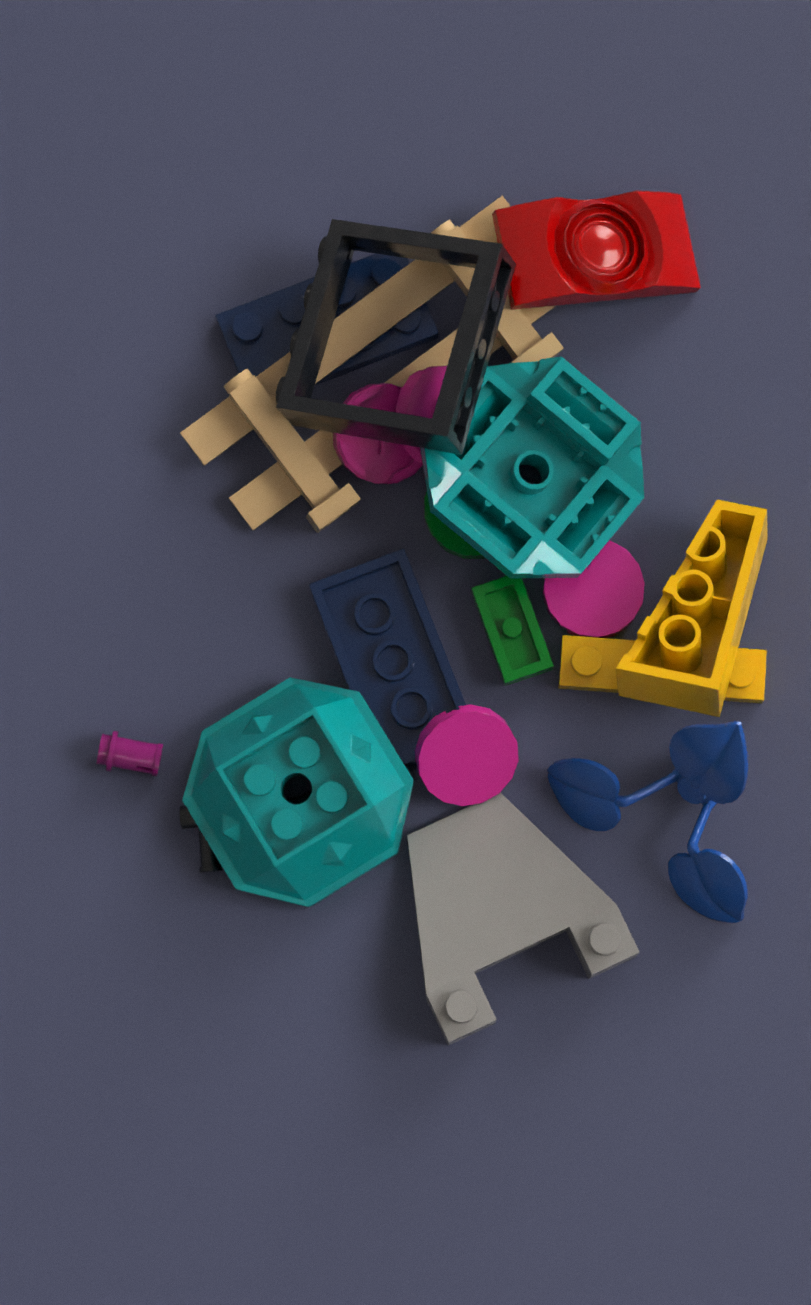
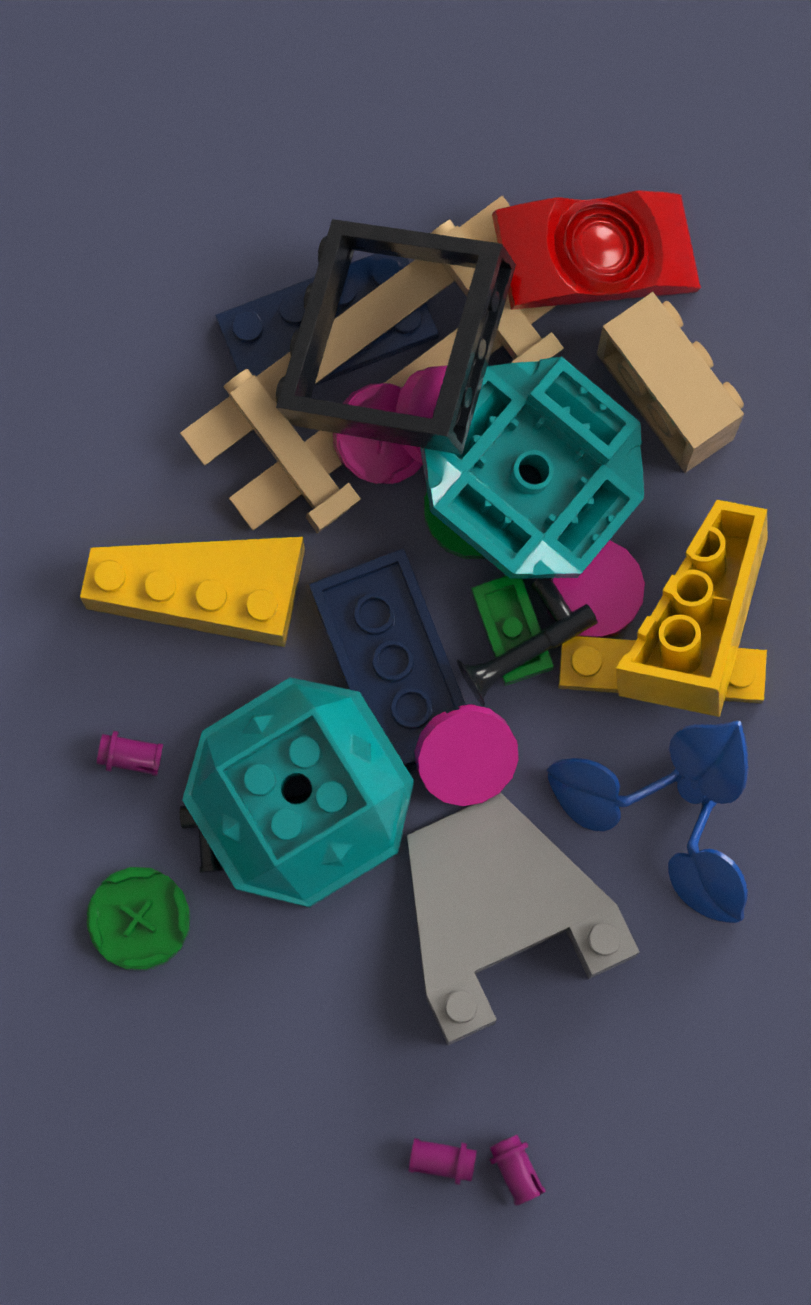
none -> yellow wedge [80,537,305,647]
none -> green tile [87,867,190,971]
none -> magenta pin [409,1138,477,1185]
none -> black piece [457,578,598,707]
none -> magenta pin [489,1134,546,1206]
none -> tan brick [597,292,744,473]

